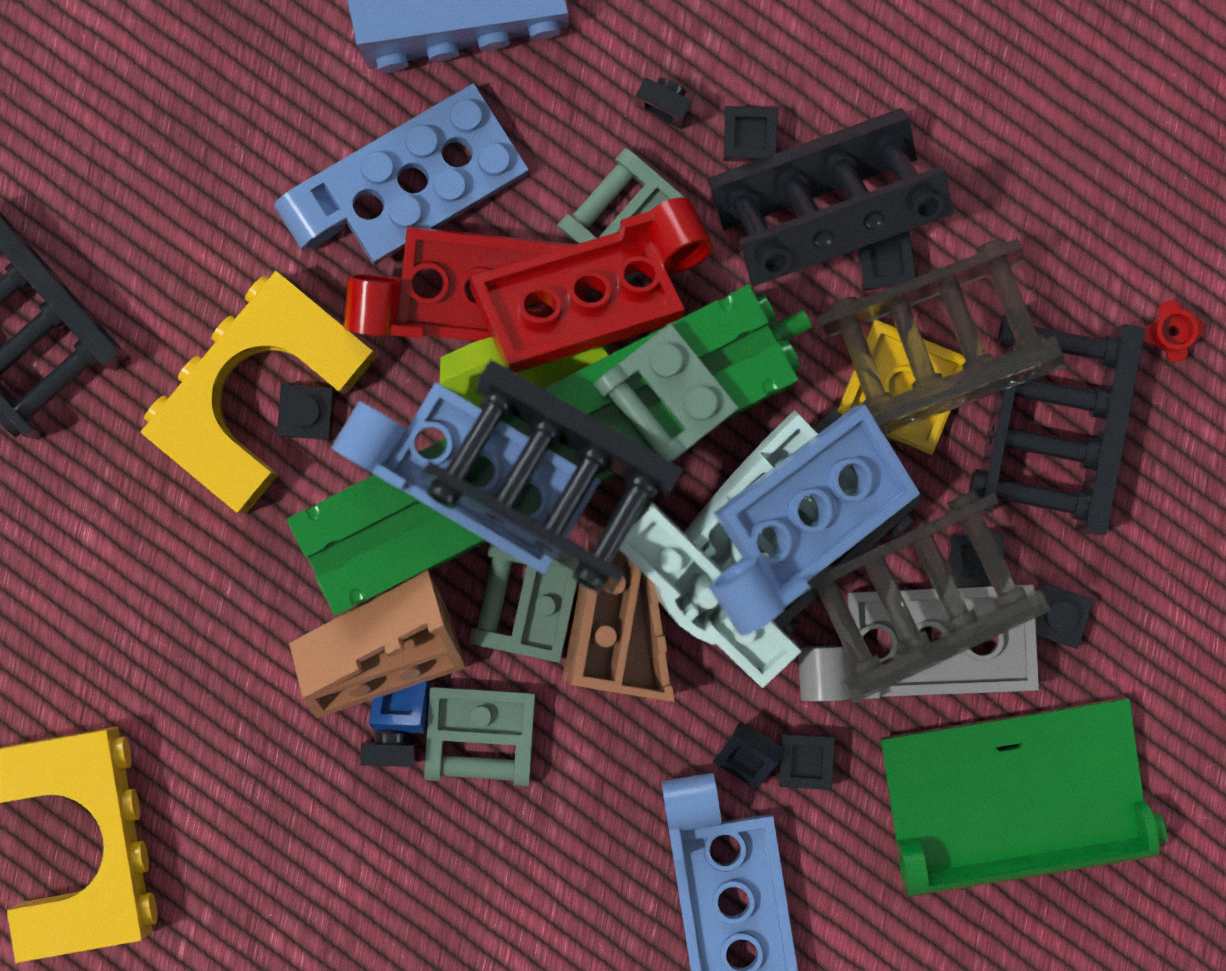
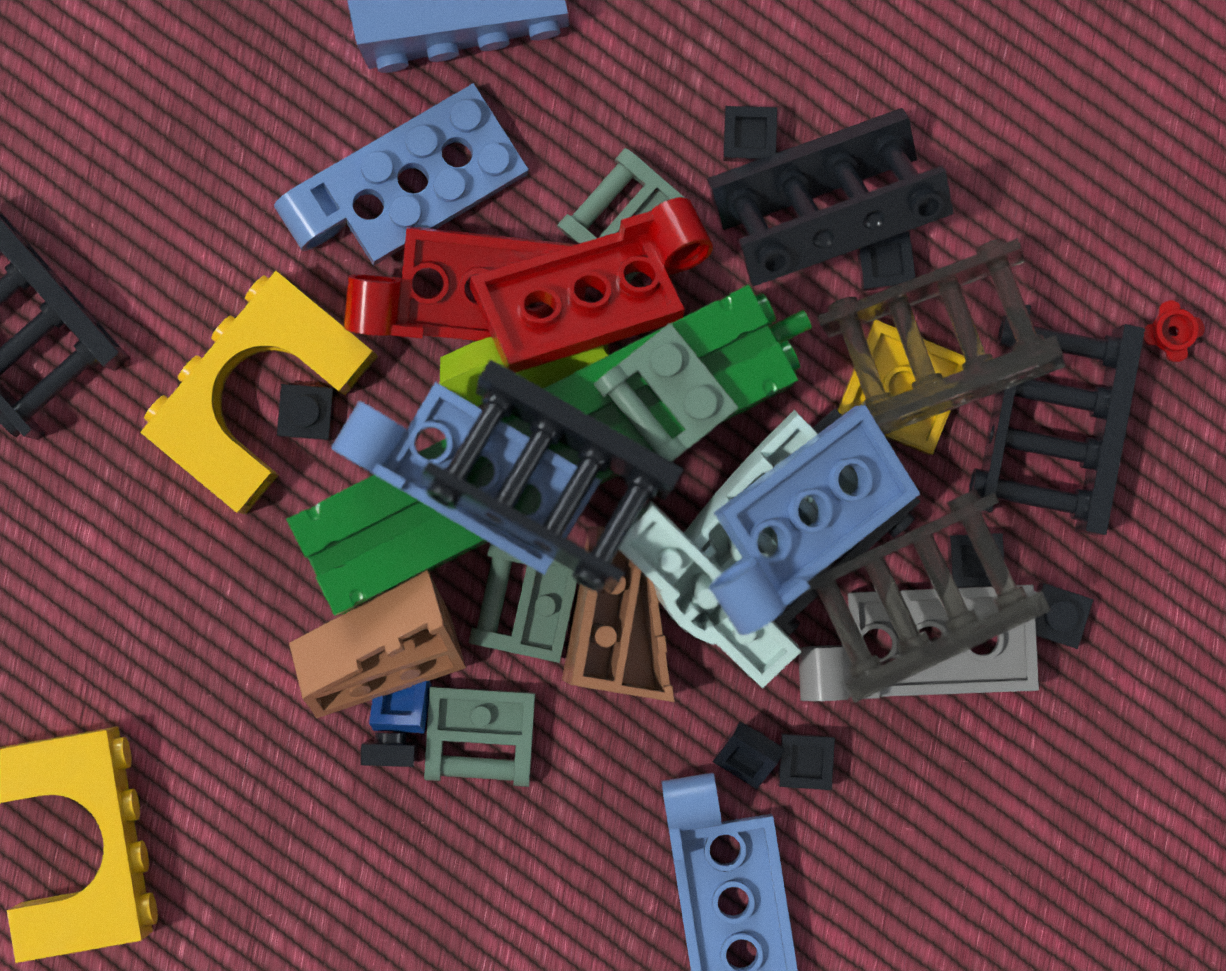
black plate [635,77,692,129] -> none
green door [880,697,1167,897] -> none

